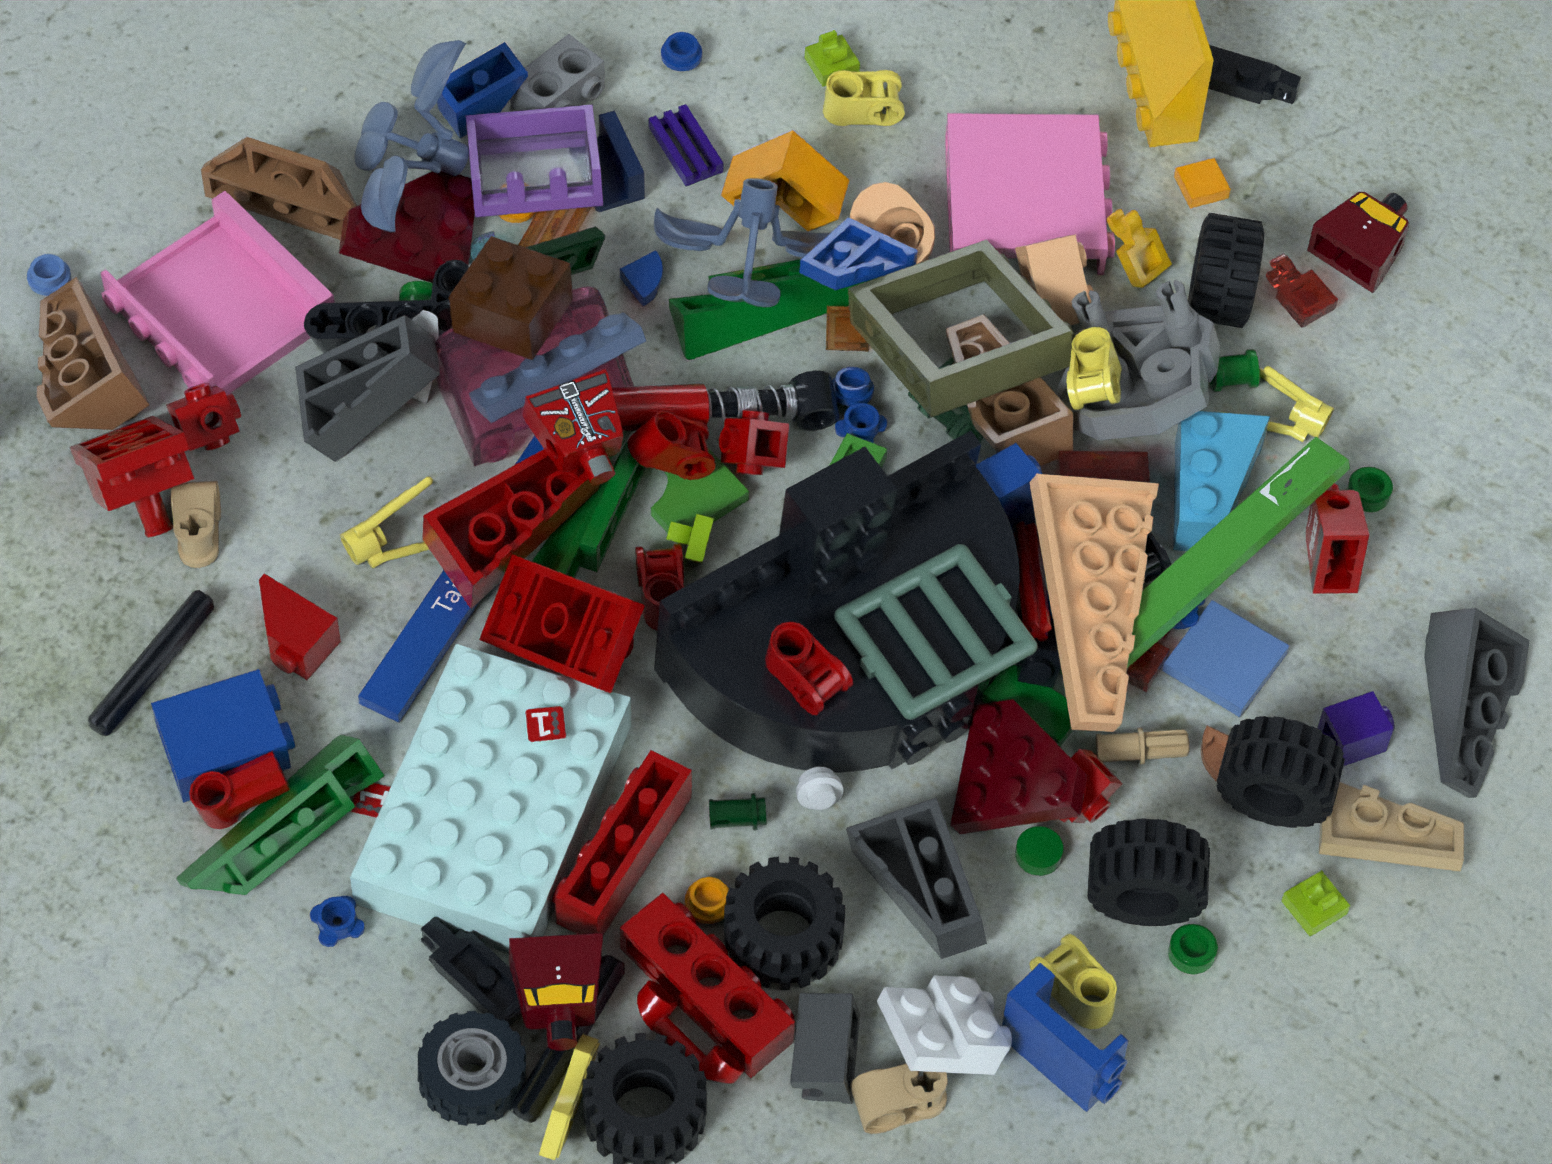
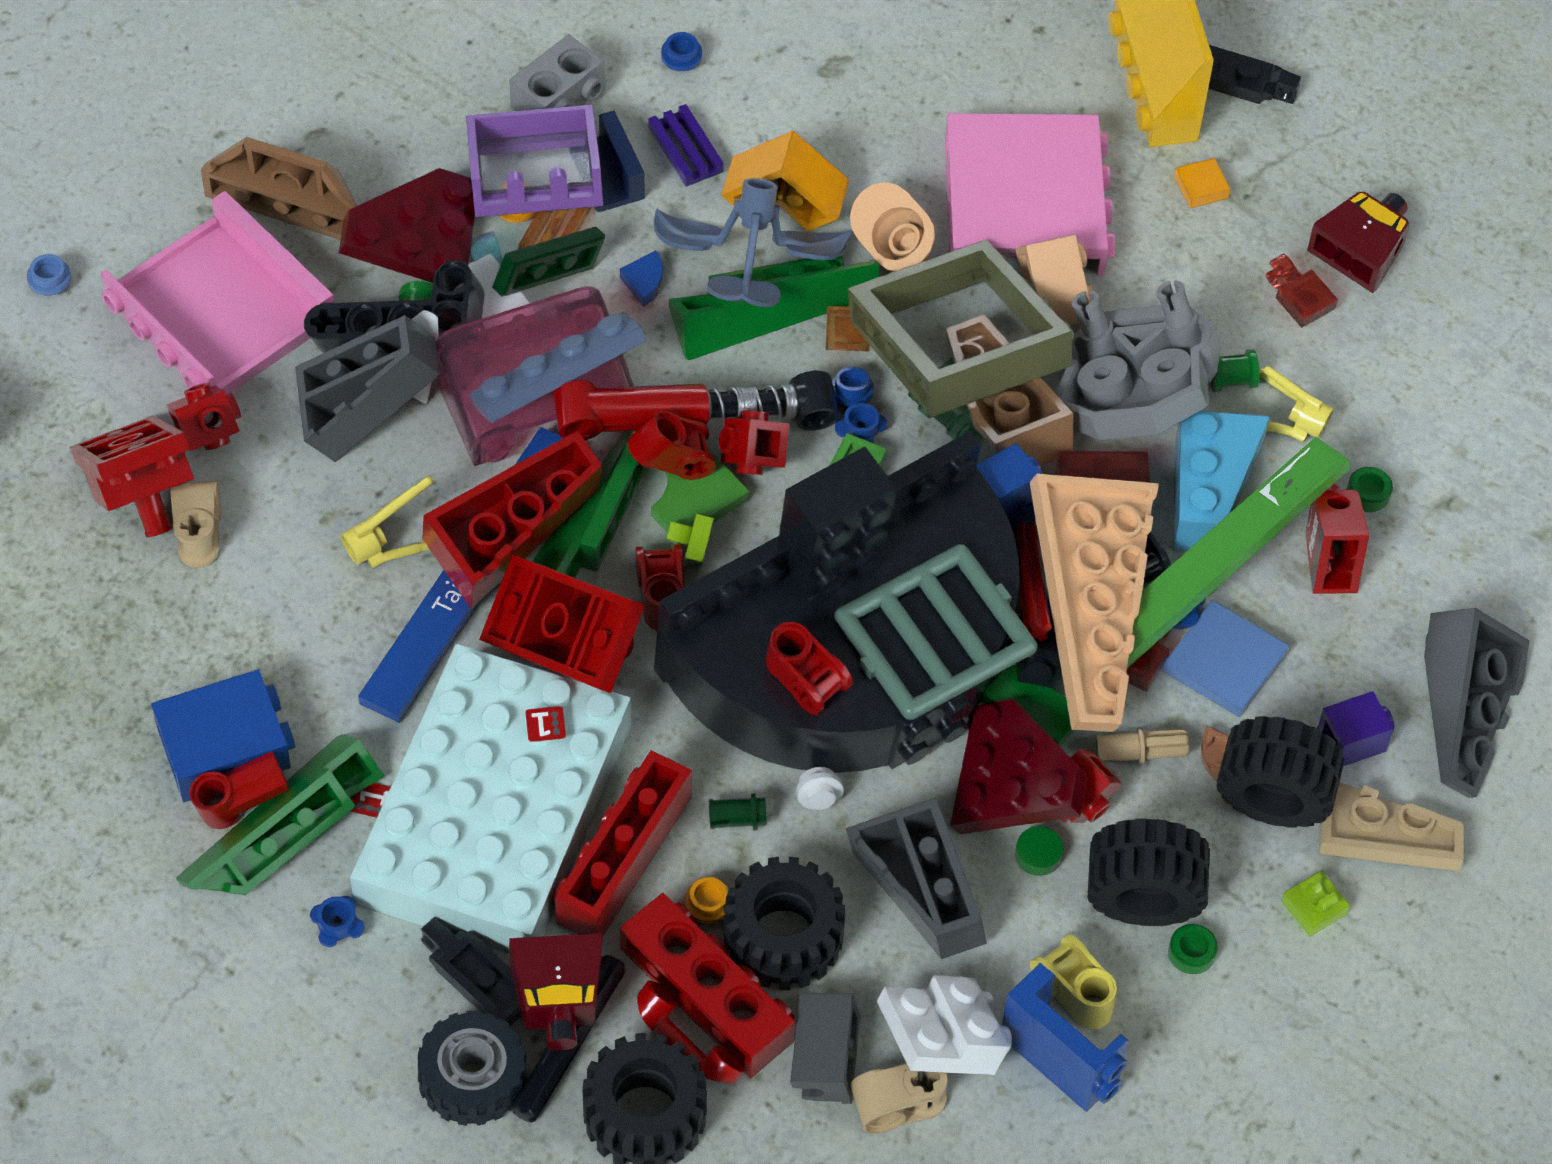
medium nougat wedge [36,277,150,430] -> none
black axle [88,590,214,736] -> none
red slope [259,573,341,680] -> none
sand blue plant [354,40,469,232] -> none
blue slope [437,42,528,139] -> none
reddish brown brick [449,236,573,360] -> none
red torso [523,369,623,485] -> none
light yellow tile [539,1034,600,1160] -> none
blue wing [799,217,918,290] -> none
lime tile [804,30,860,87] -> none
light yellow piece [823,70,905,126] -> none
light yellow piece [1066,327,1122,410] -> none
yellow plate [1107,209,1172,288] -> none
black tyre [1188,213,1265,328] -> none

